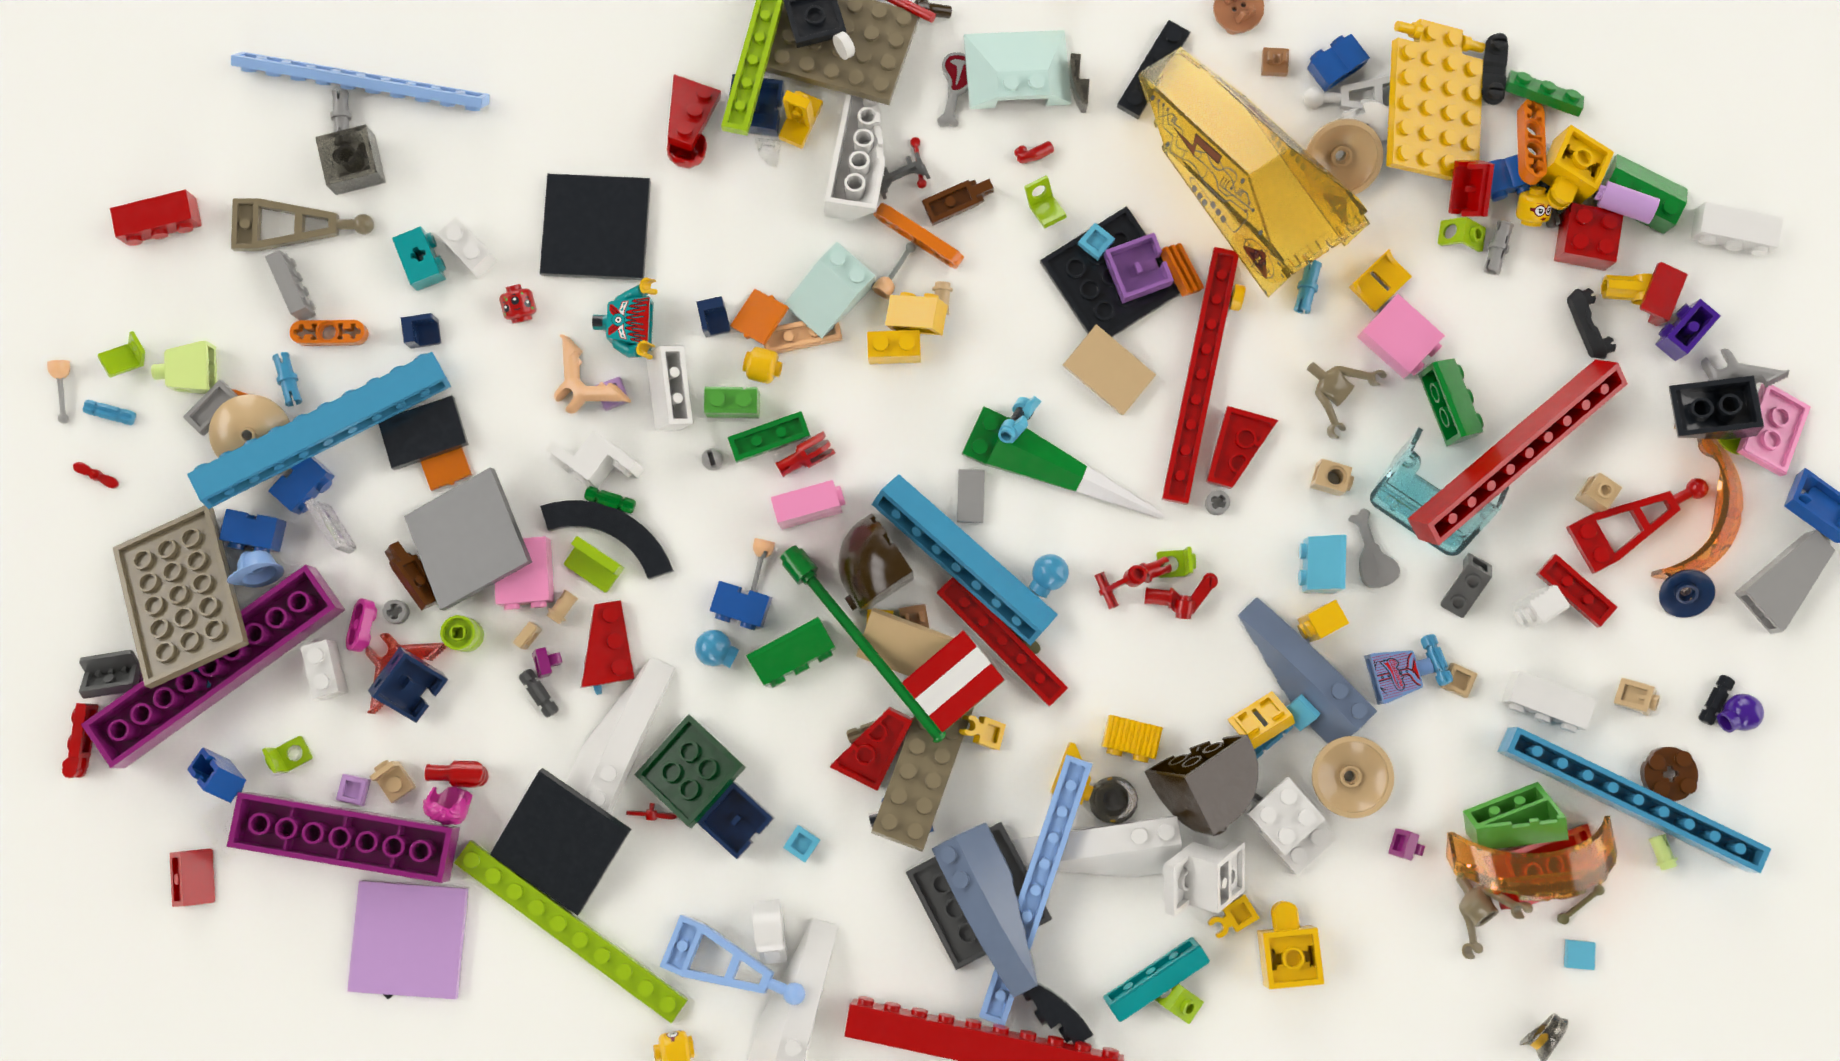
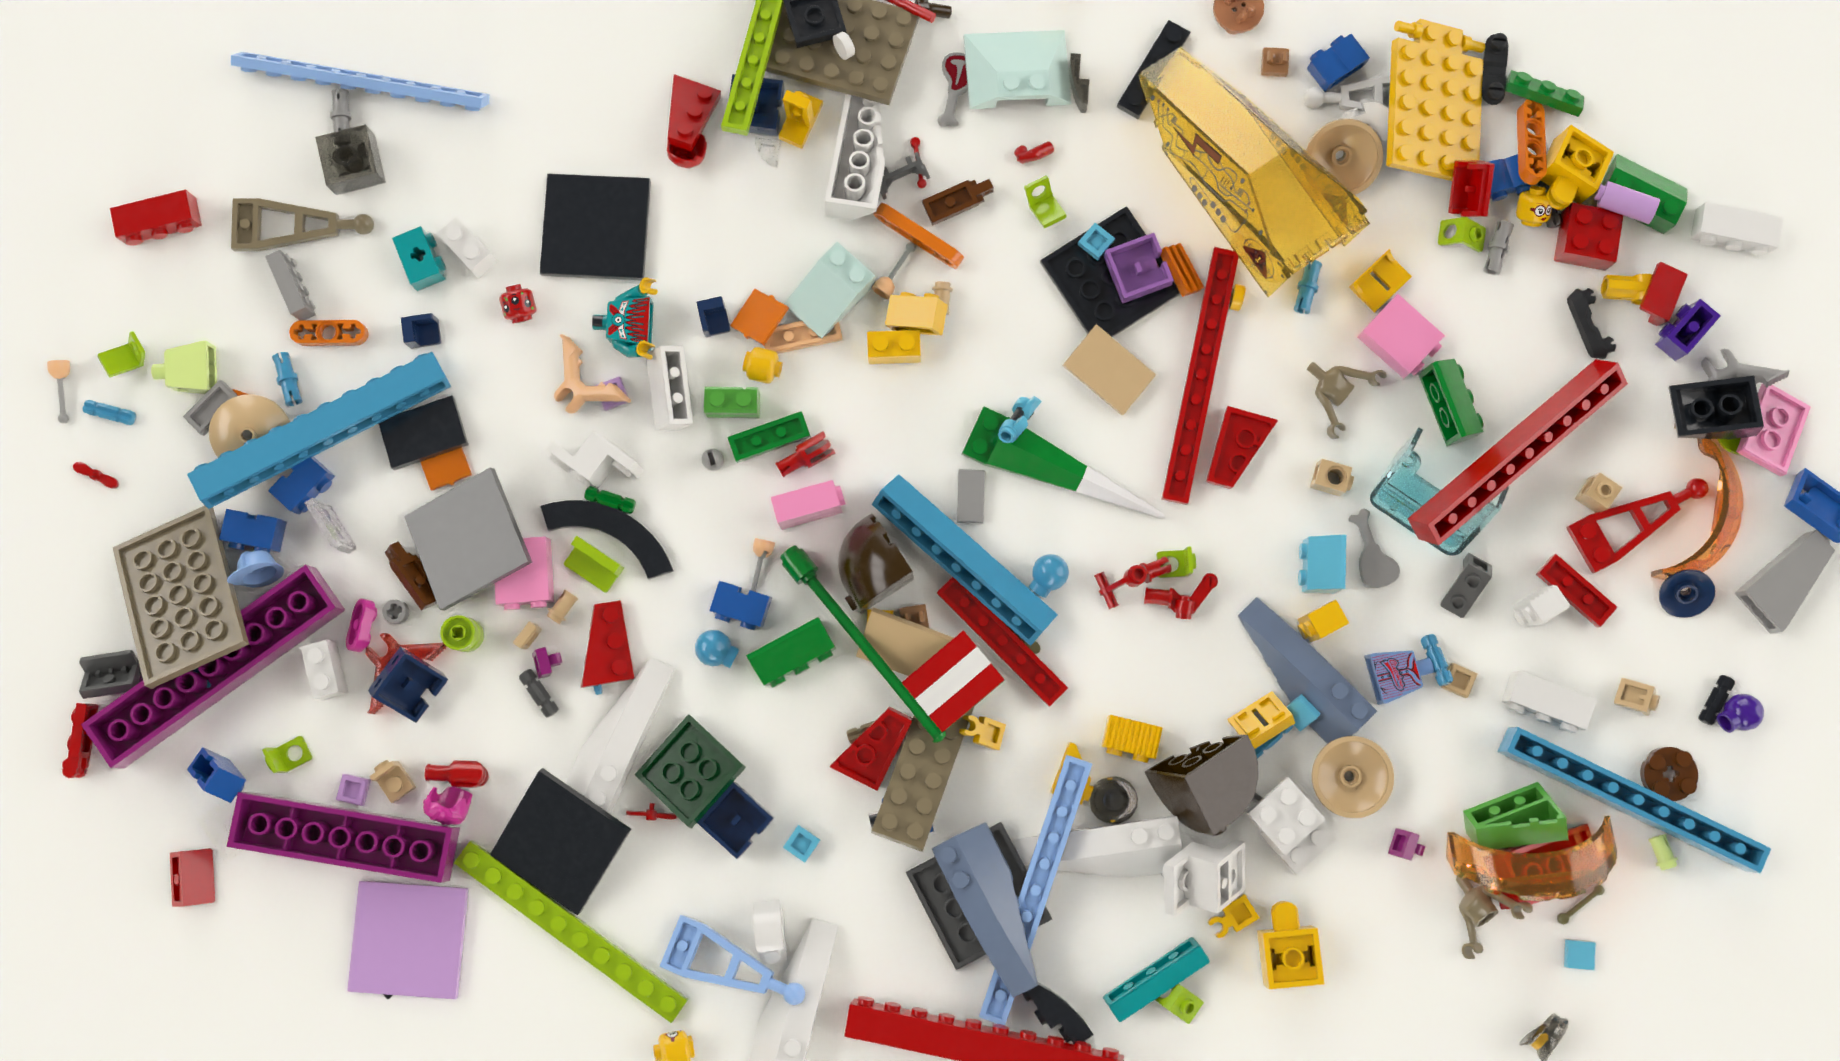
light grey bush [1205,490,1230,515] -> none

